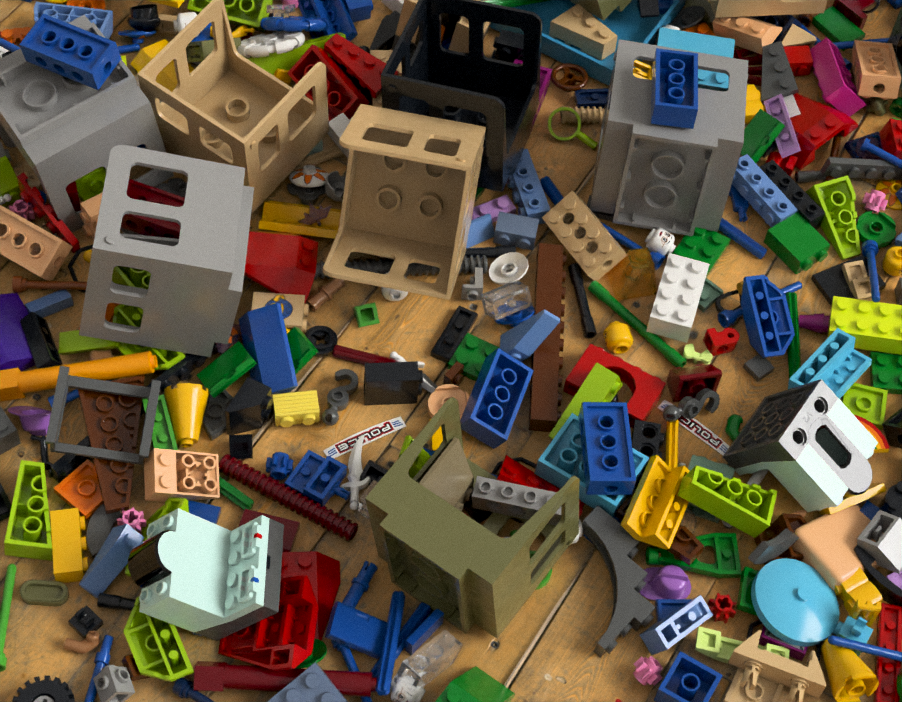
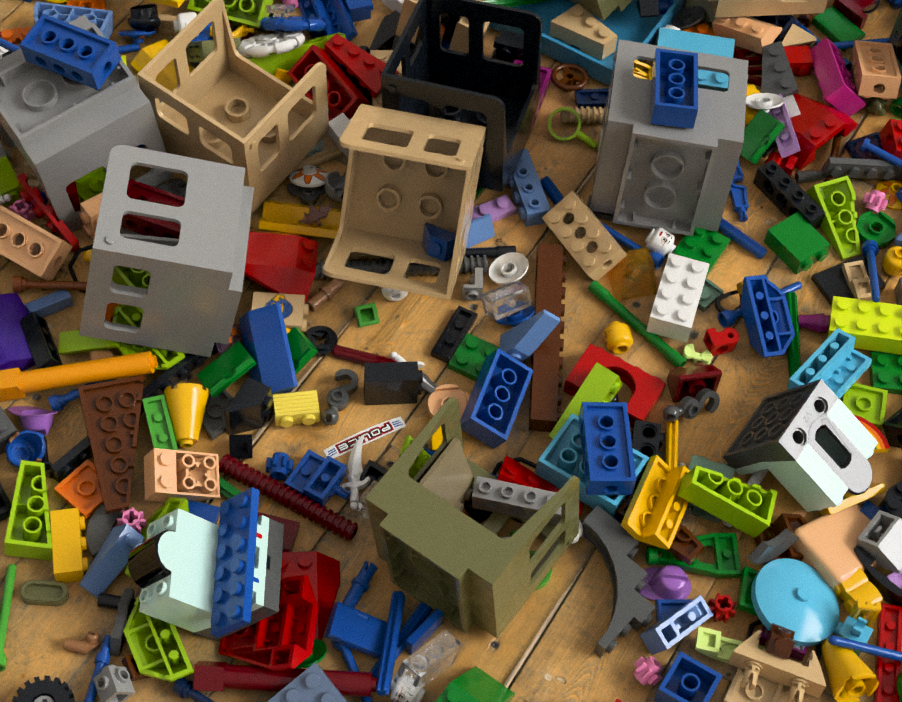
dark grey piece [45,366,161,465] -> none
black tile [68,605,103,639] -> none
reddish brown plate [443,361,464,386] -> none
sand blue brick [493,211,539,250] -> none
black piece [568,263,597,339] -> none
sticker [657,400,730,456] -> none
green arm [725,414,743,441] -> none
medium blue brick [732,154,798,227] -> none
dark grey tile [743,354,775,382] -> none
none -> blue hair [5,430,46,468]
none -> dark grey tile [110,588,135,657]
none -> blue plate [210,487,259,637]
none -> blue slope [422,223,456,262]
none -> white dish [746,93,784,113]
none -> reddish brown brick [764,623,795,660]

